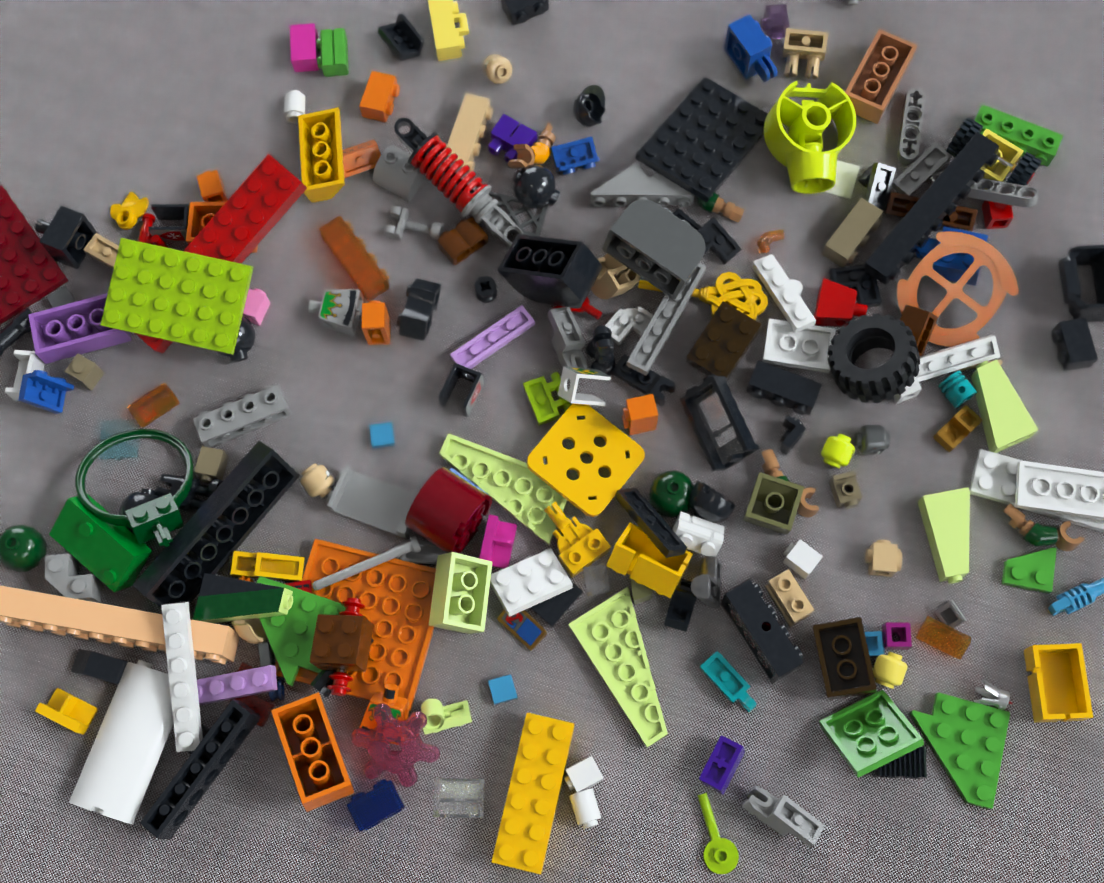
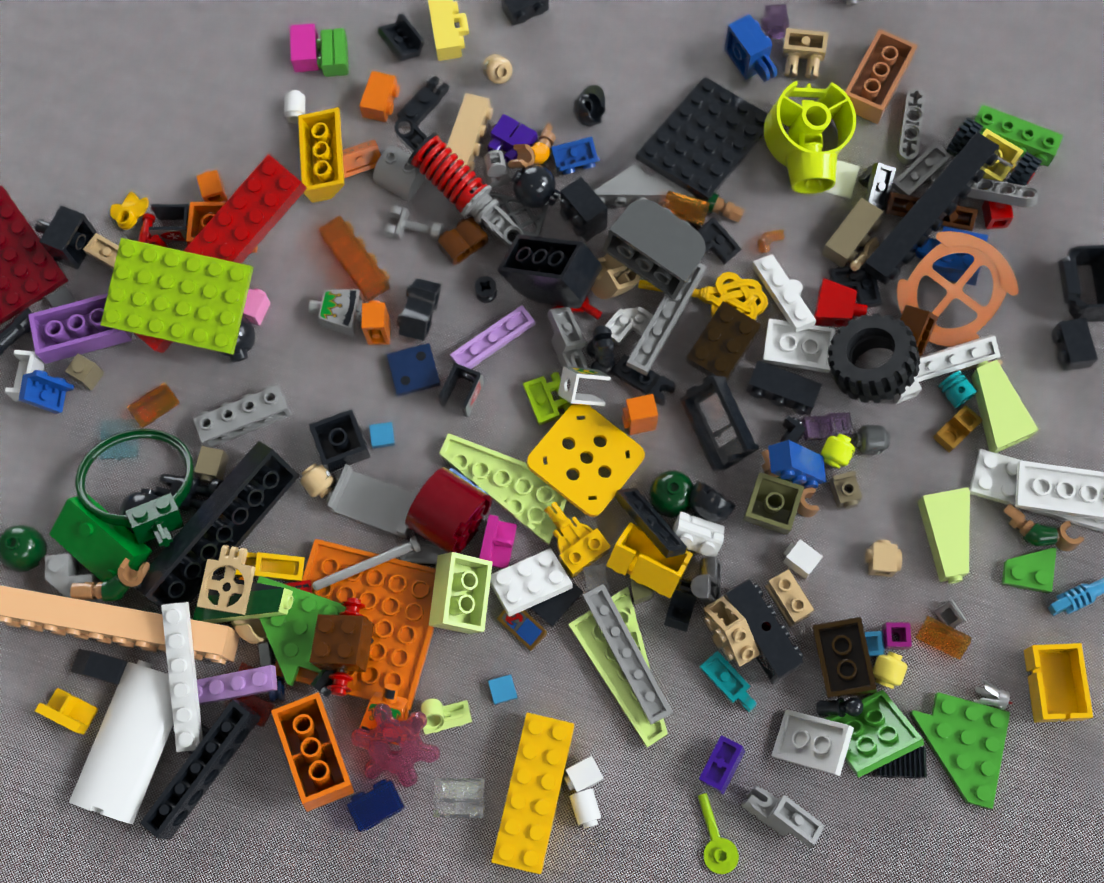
none -> medium nougat piece [70,558,150,602]
none -> tan piece [197,545,256,615]
none -> black brick [309,409,371,473]
none -> dark blue tile [387,343,441,397]
none -> black hinge [397,76,450,126]
none -> light grey leg [484,150,511,187]
none -> black brick [560,176,608,242]
none -> light grey plate [583,584,673,725]
none -> clear orange plate [663,191,710,226]
none -> tan brick [703,596,760,667]
none -> blue brick [768,440,826,489]
none -> white plate [771,709,854,776]
none -> clear purple slope [801,412,854,441]
none -> black pin [816,697,864,717]
none -> tan piece [850,237,880,271]

